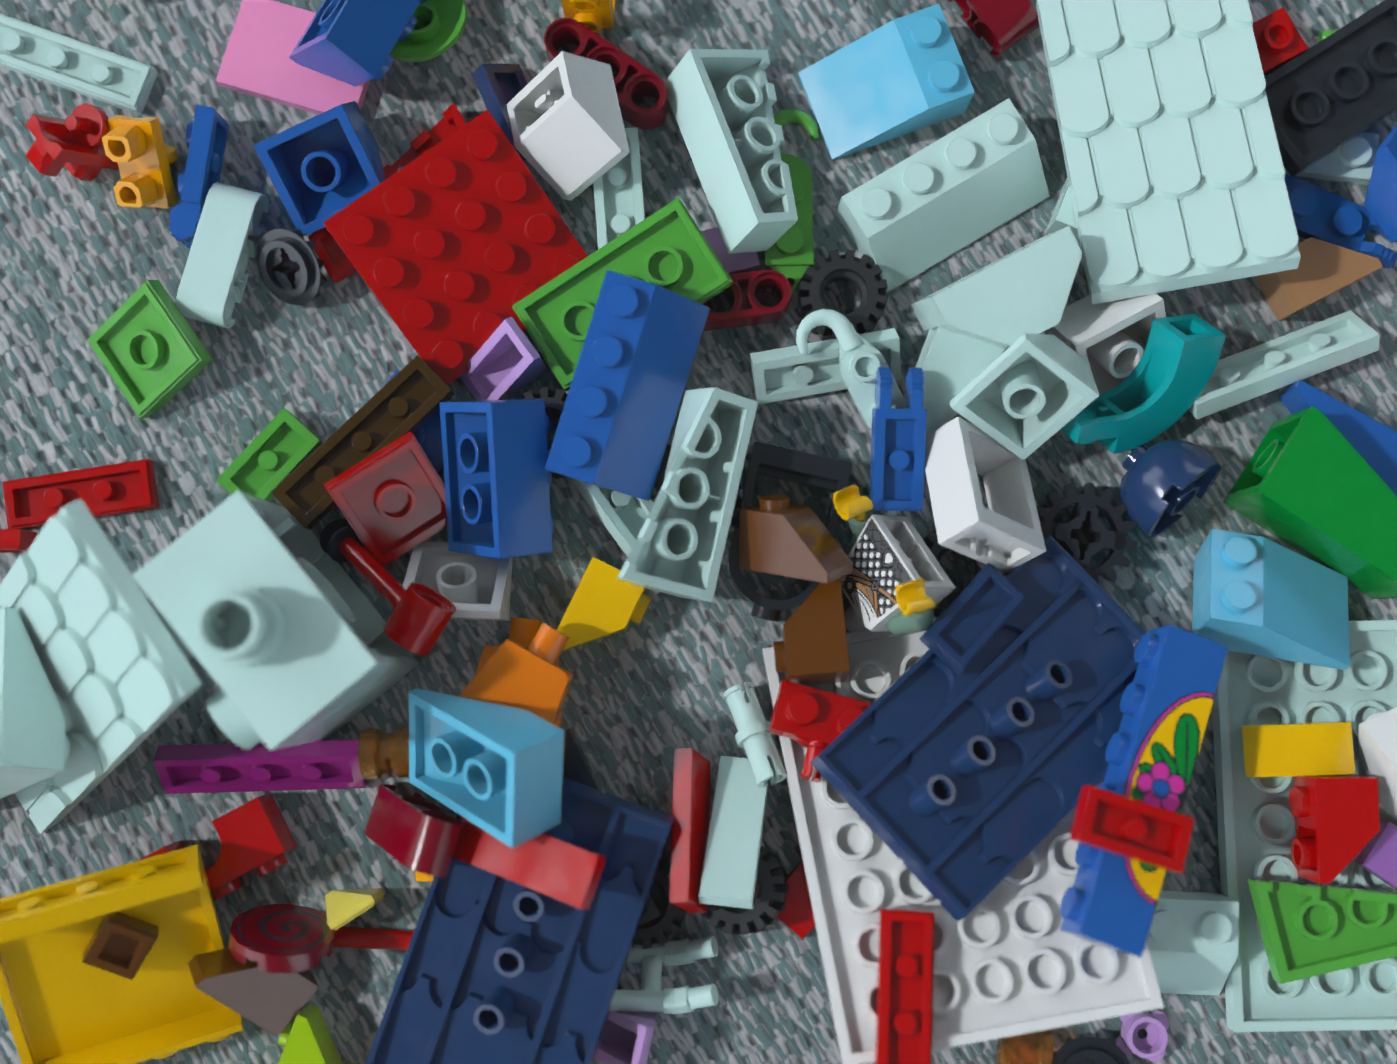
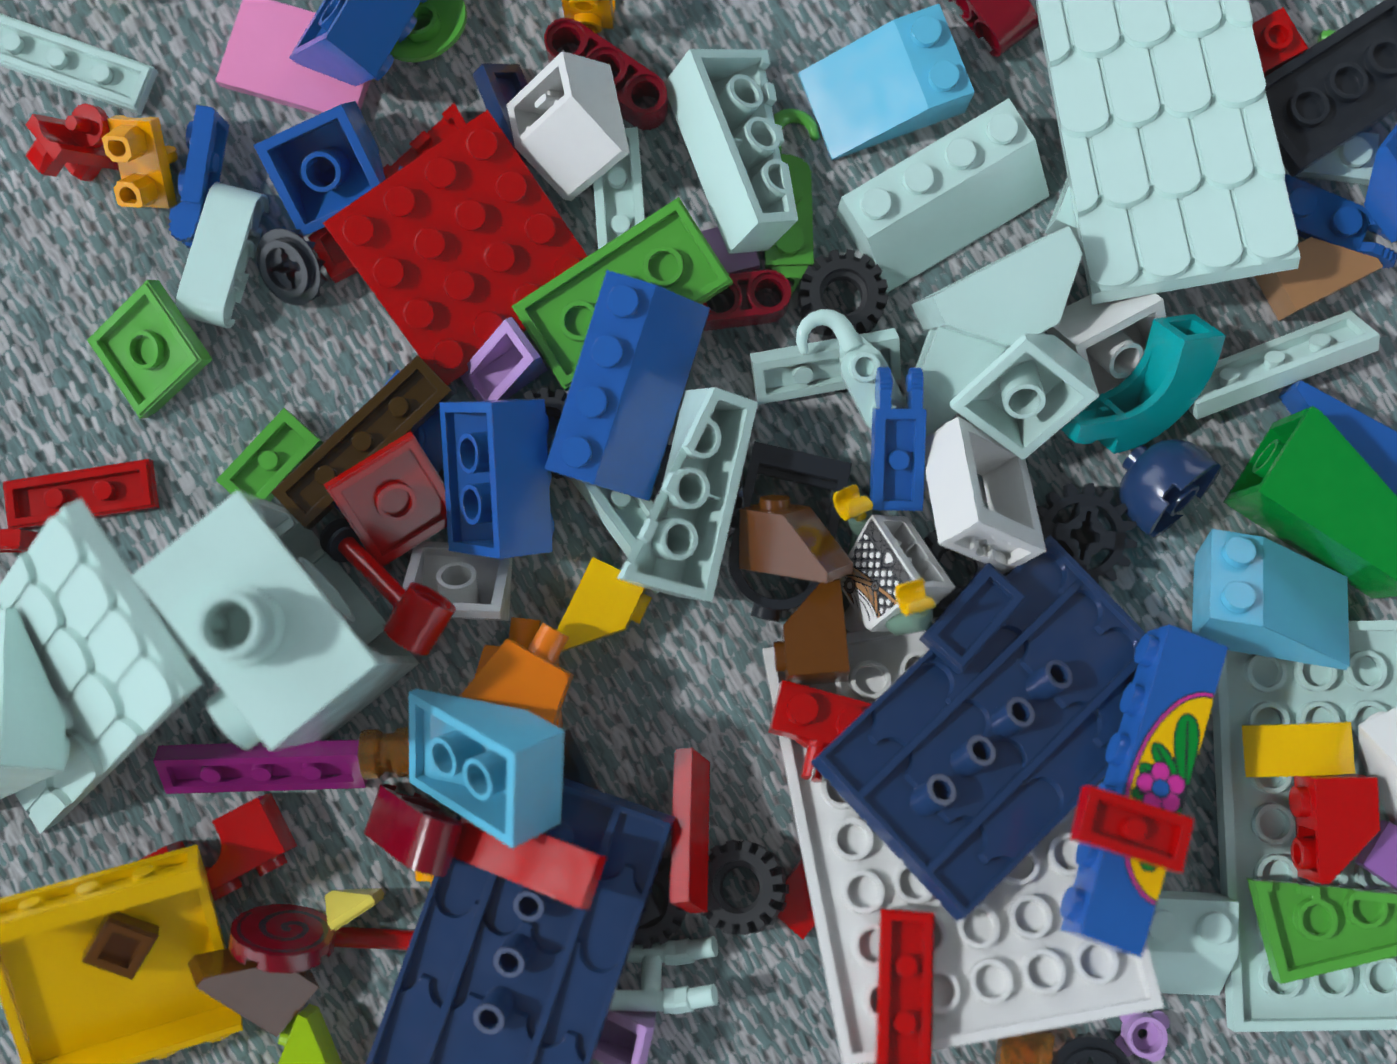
light aqua tile [699,756,769,909] -> none
light aqua pin [723,682,787,788] -> none

